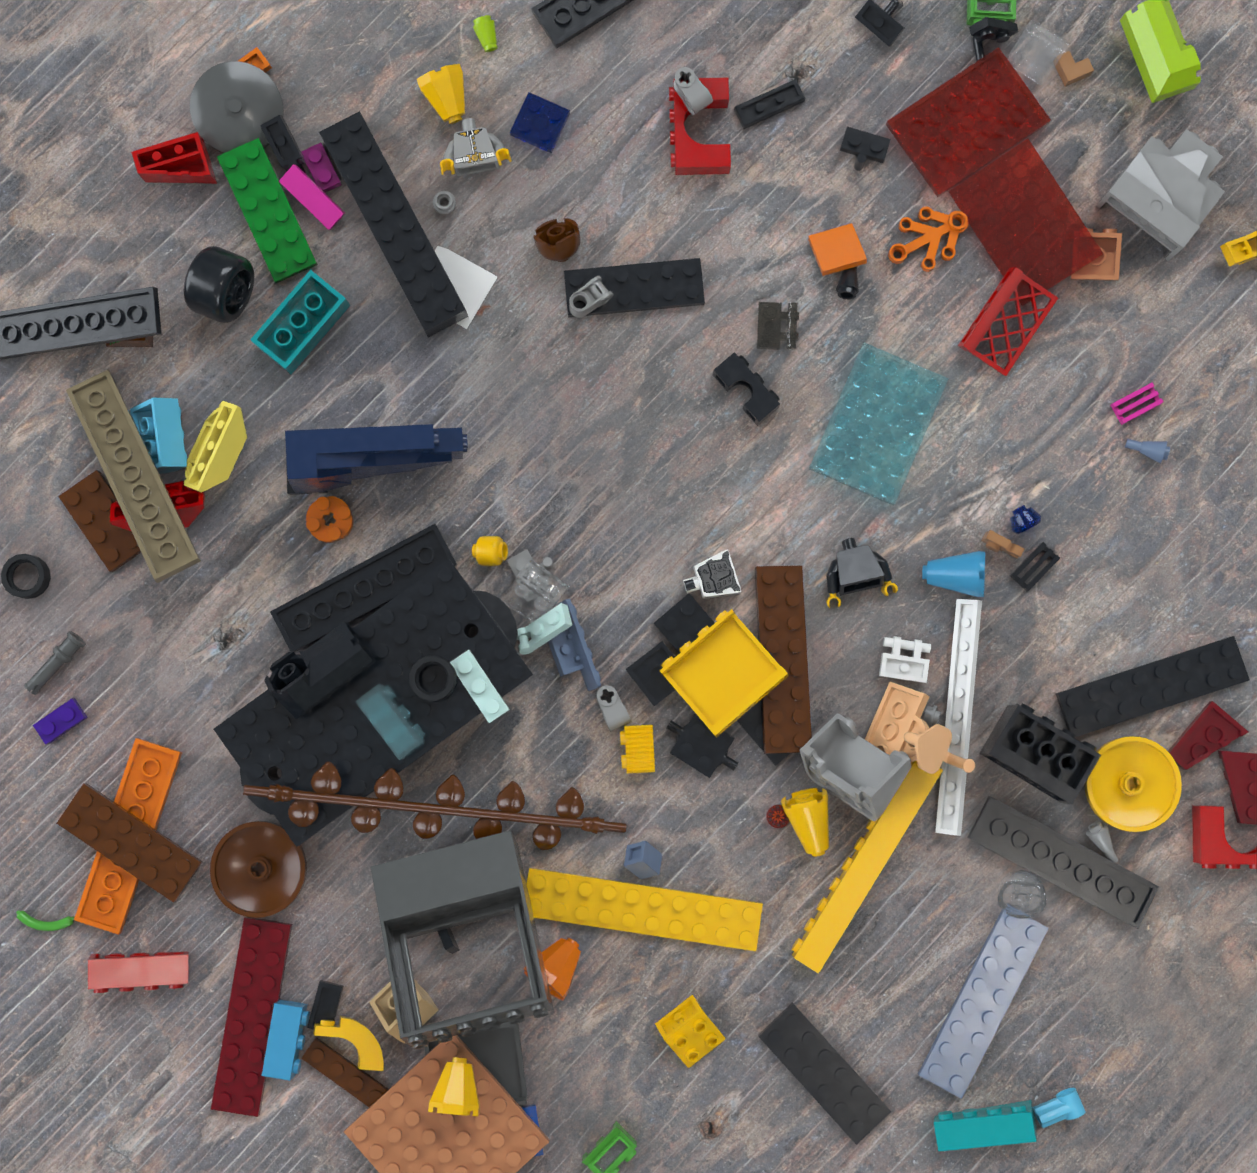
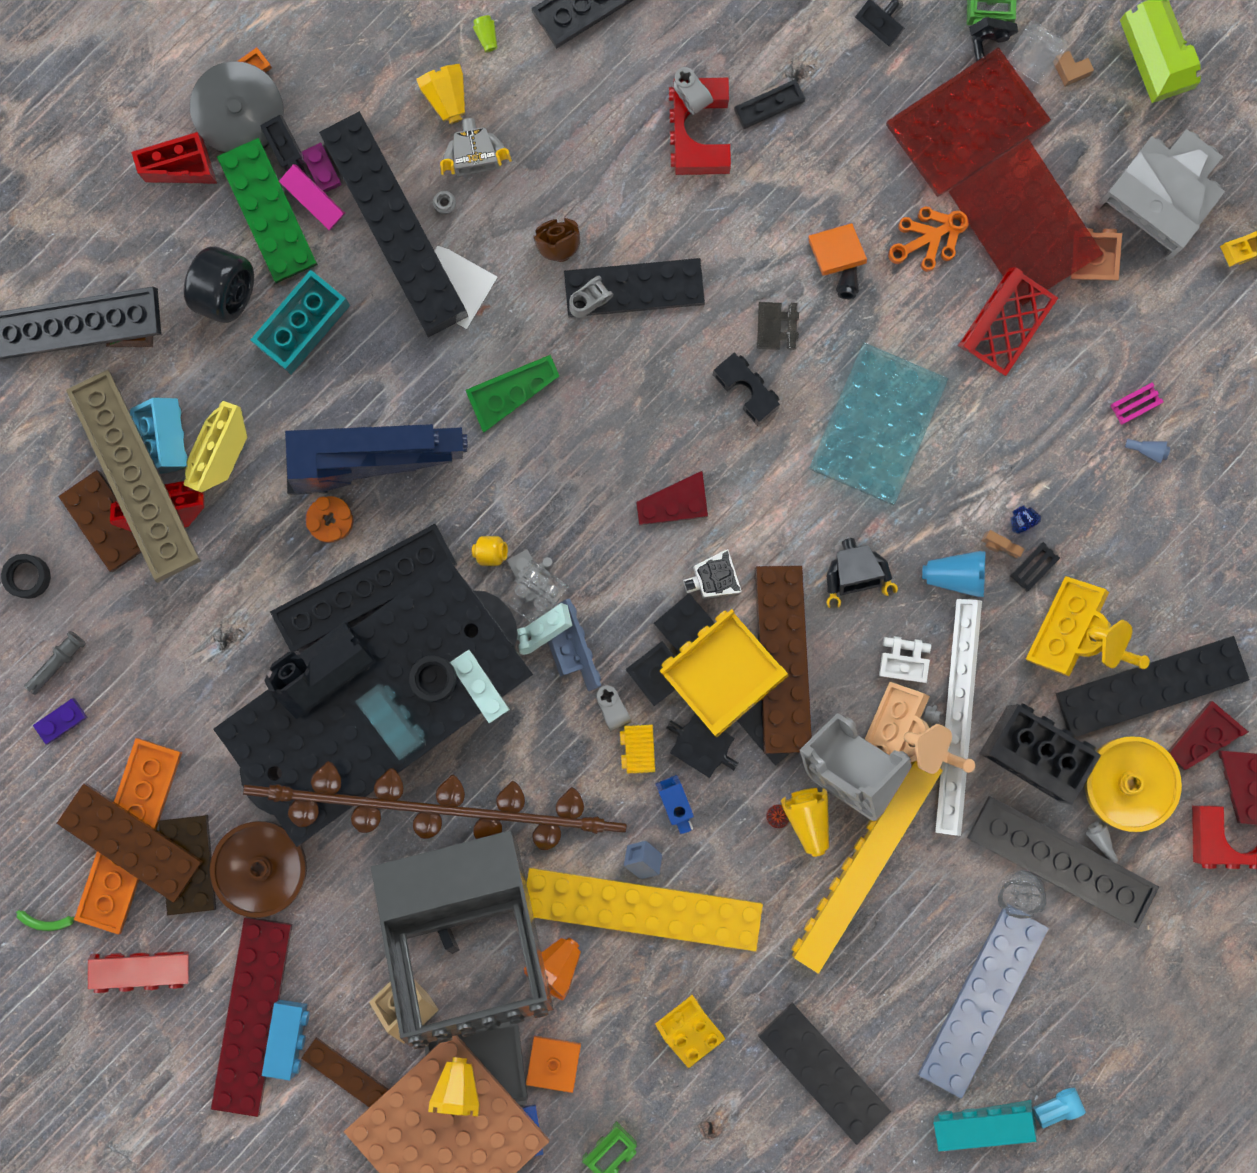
black tile [307,980,344,1030] -> none
yellow arch [313,1016,384,1071] -> none
clear blue plate [510,92,570,153] -> none
black plate [840,126,891,171] -> none
none -> dark brown plate [159,815,216,916]
none -> green wing [465,354,559,433]
none -> orange plate [526,1036,581,1093]
none -> dark red wing [636,471,708,526]
none -> blue torso [655,775,694,834]
none -> yellow plate [1026,576,1150,677]

